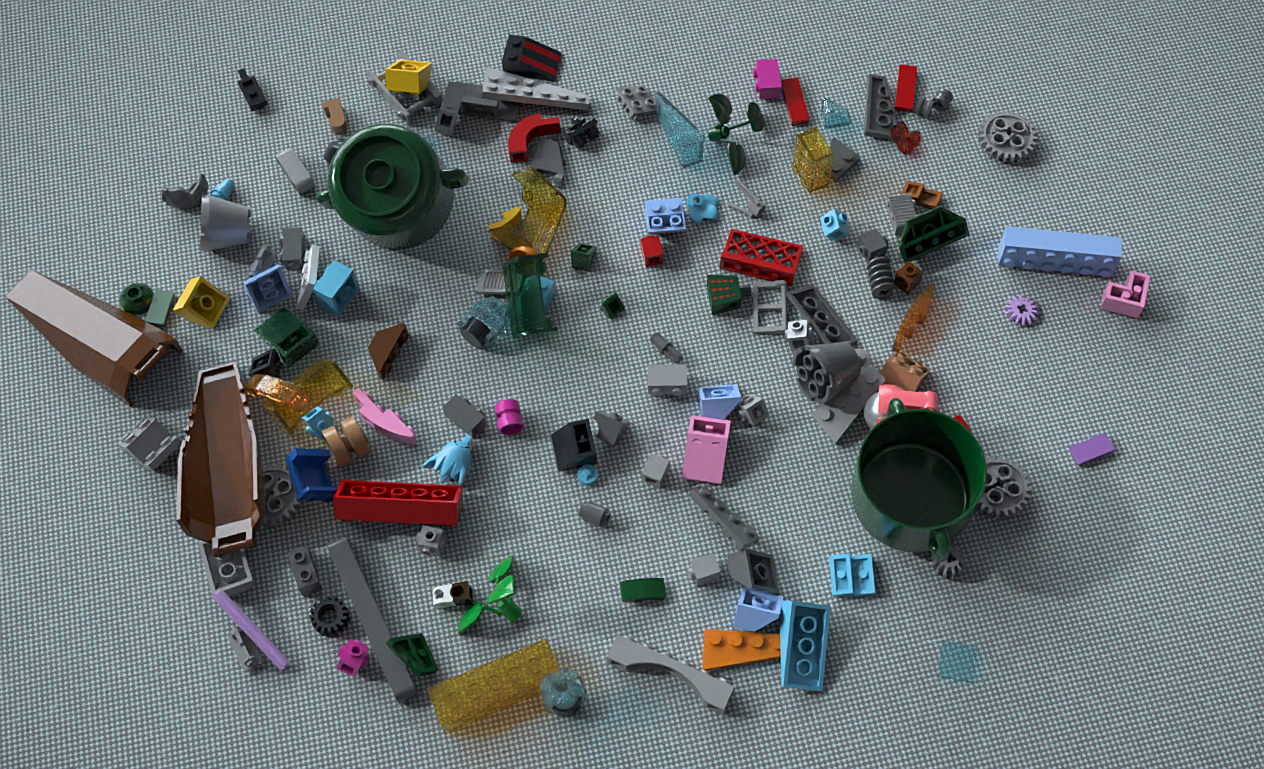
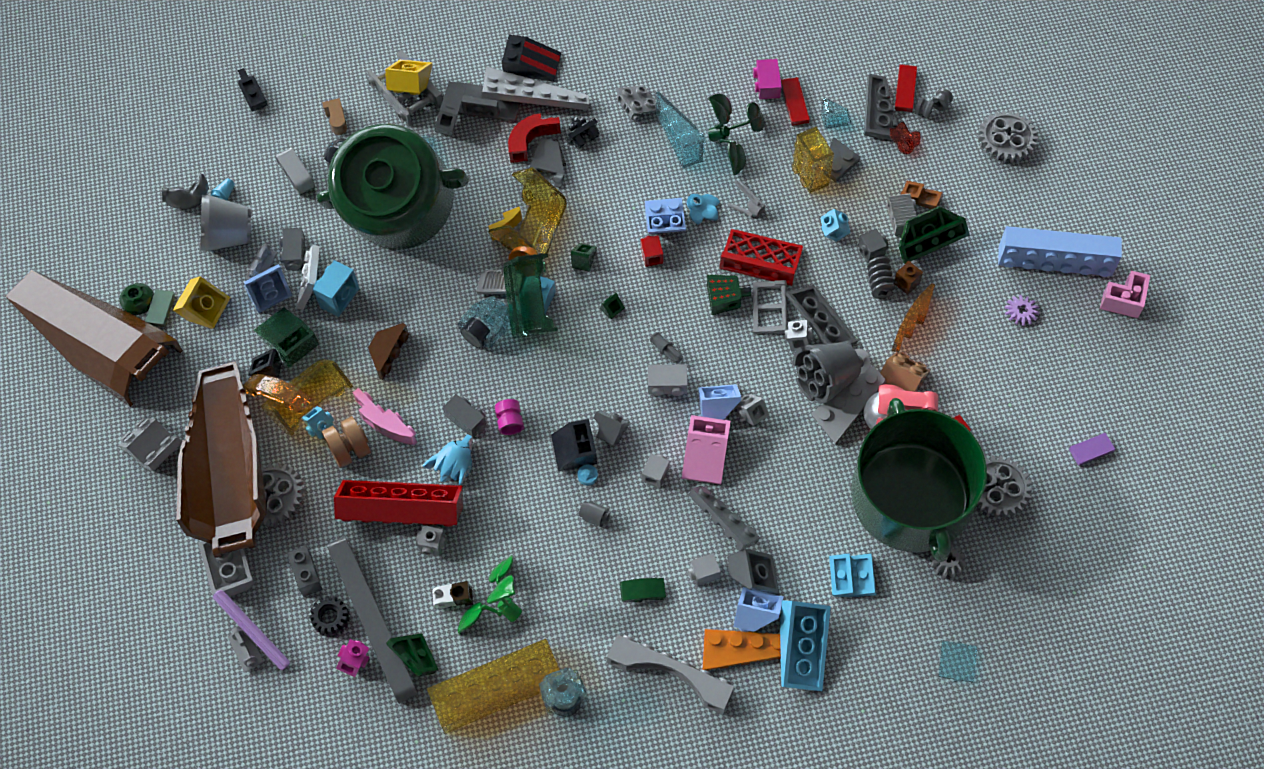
blue panel [285,448,339,502] -> none

